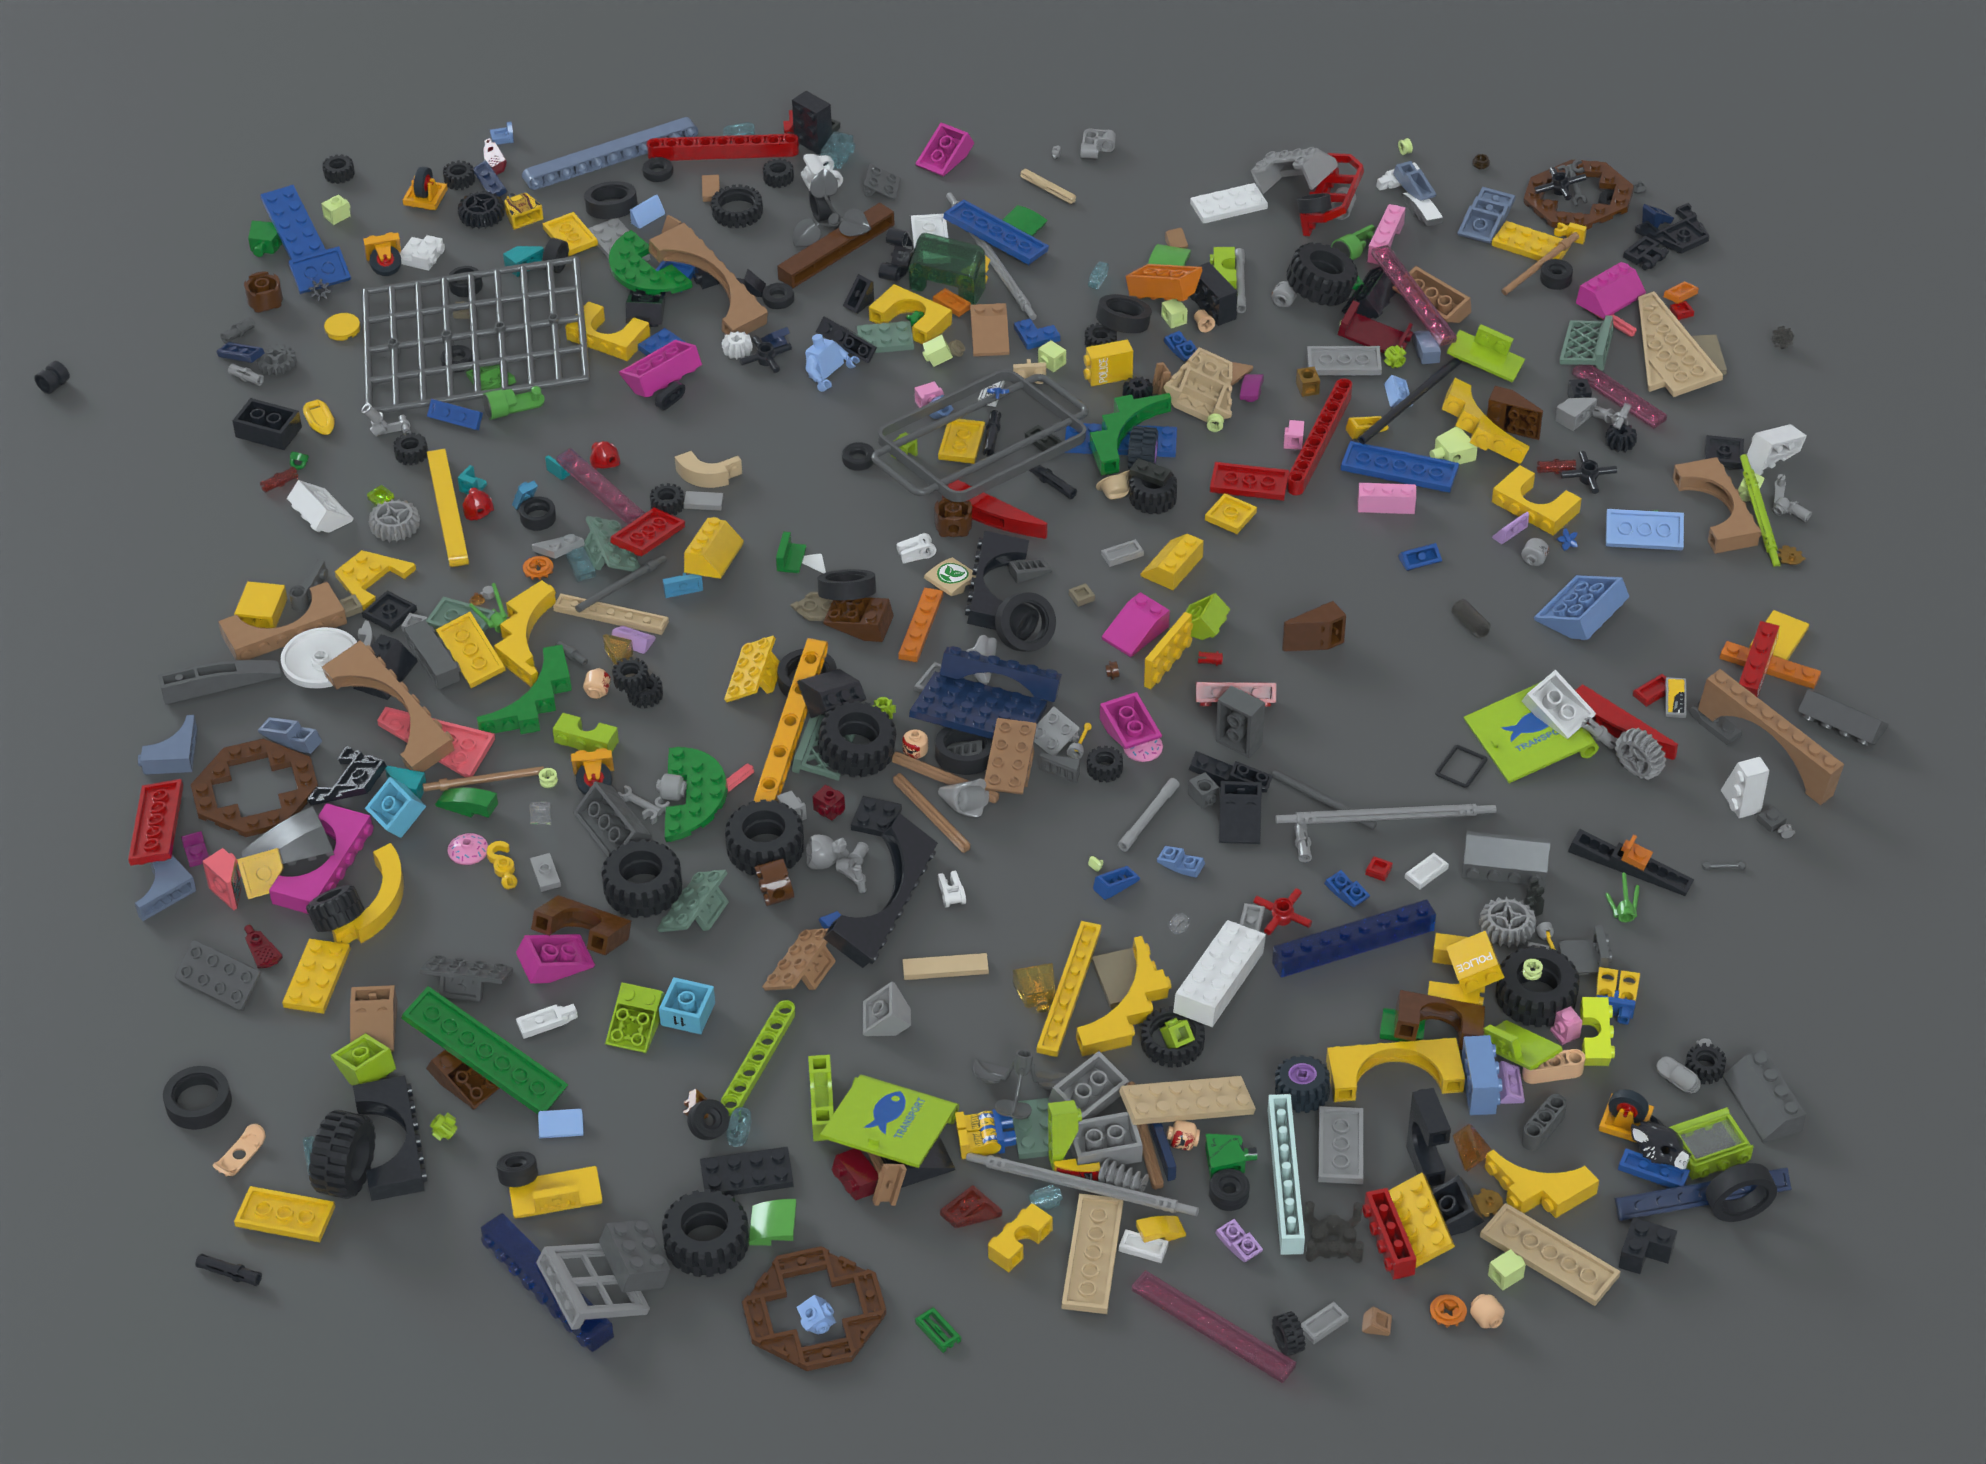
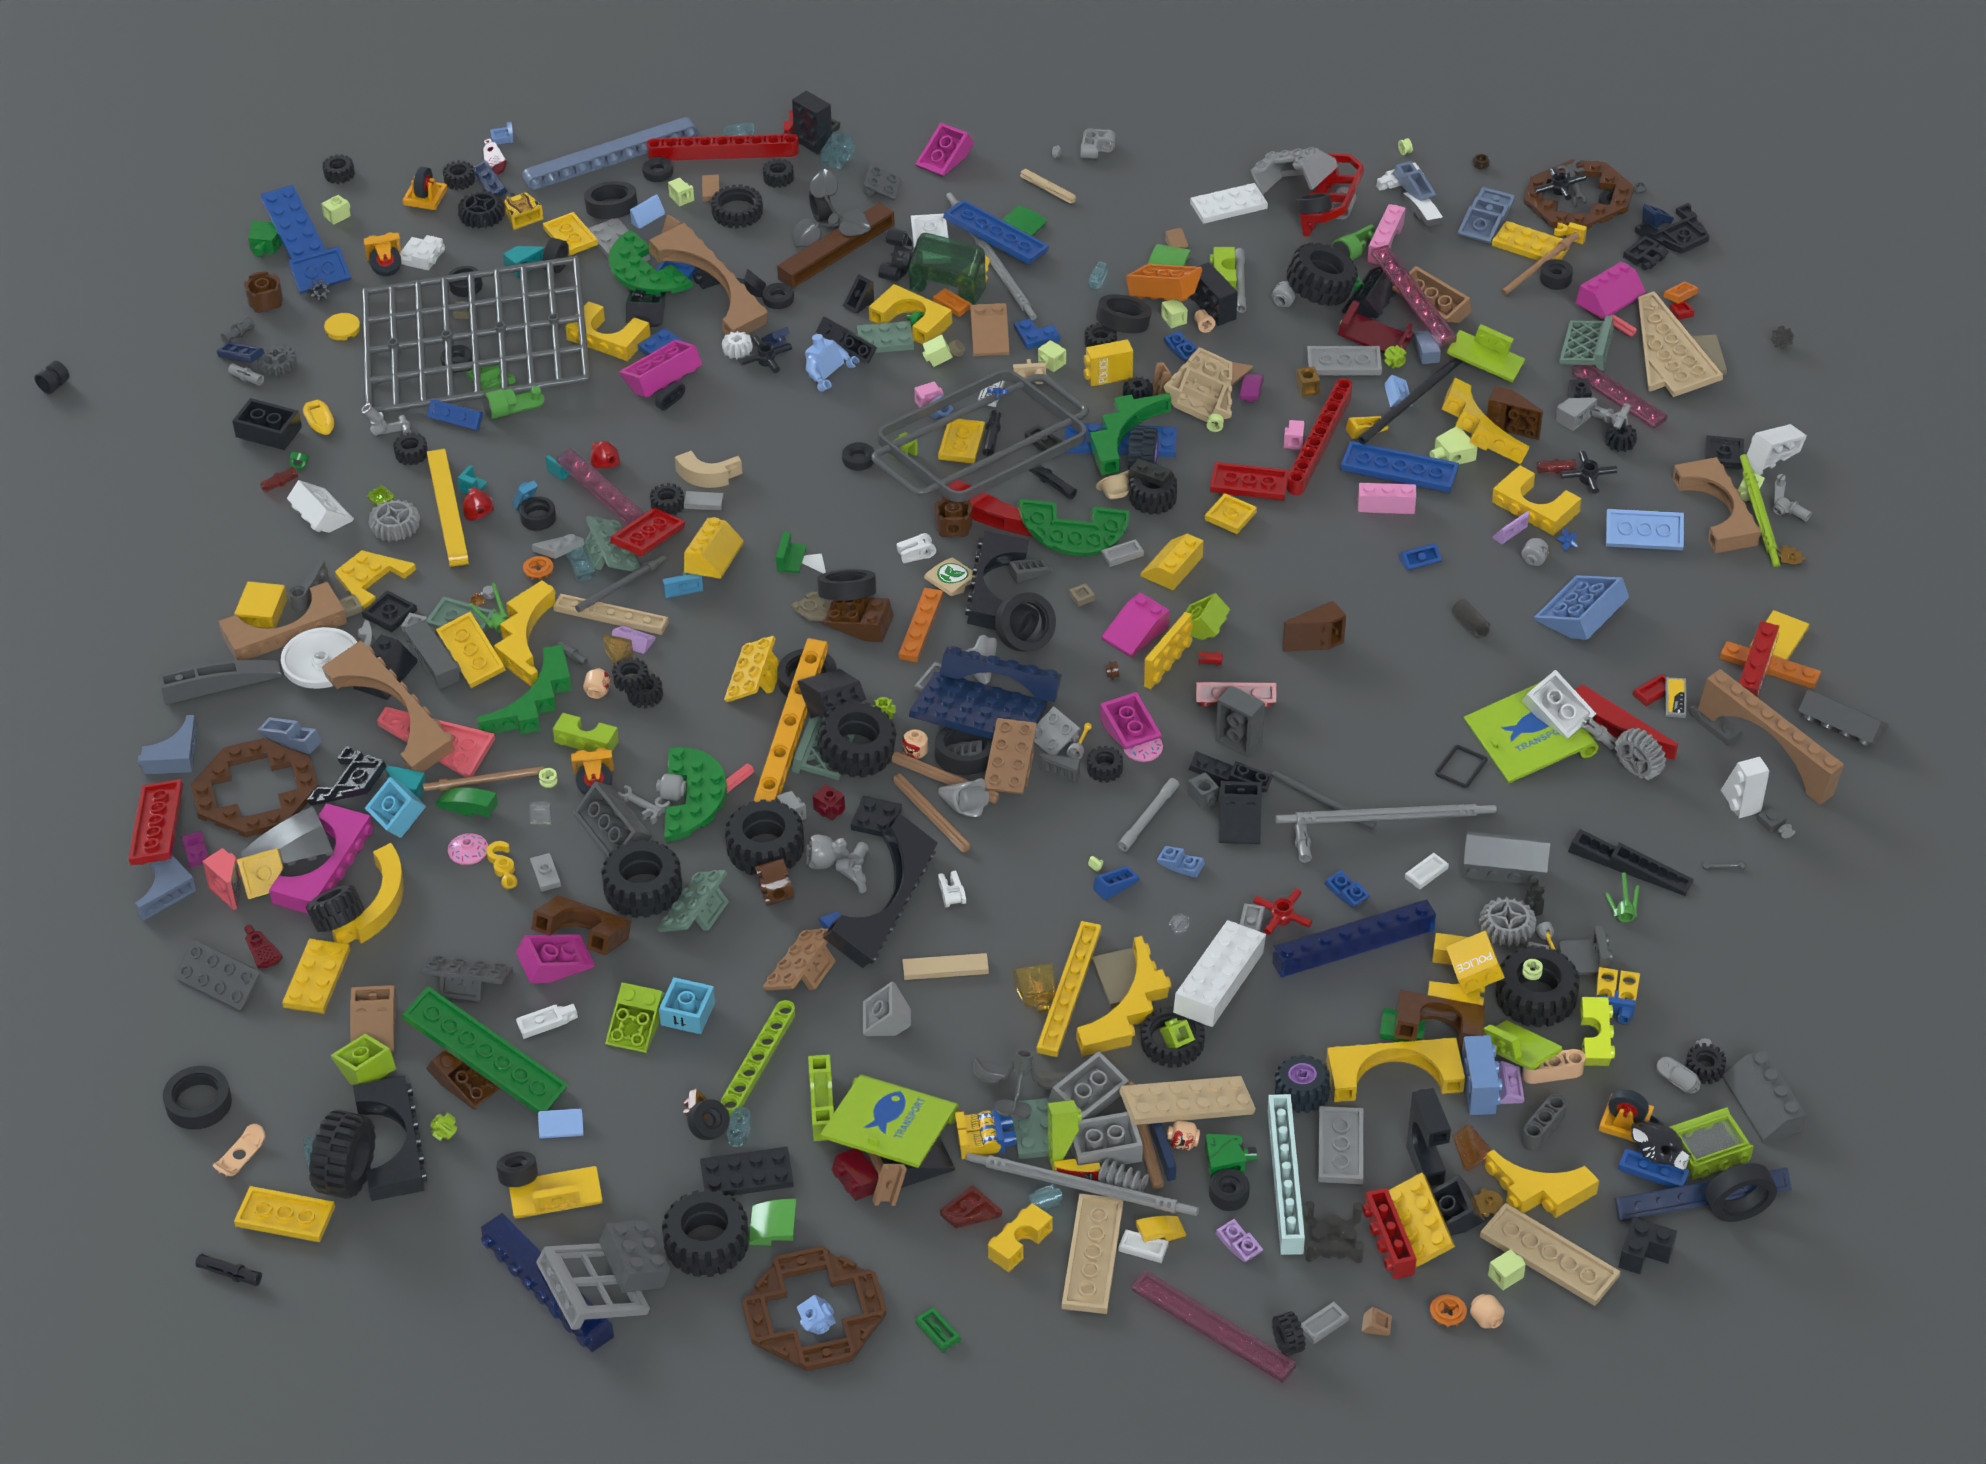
white piece [801,154,843,191] -> none
red tile [1365,856,1393,882] -> none
bright pink brick [1550,1006,1583,1045] -> none
orange bracket [1621,834,1653,871] -> none
none -> yellowish green brick [668,178,694,207]
none -> green plate [1018,499,1129,557]

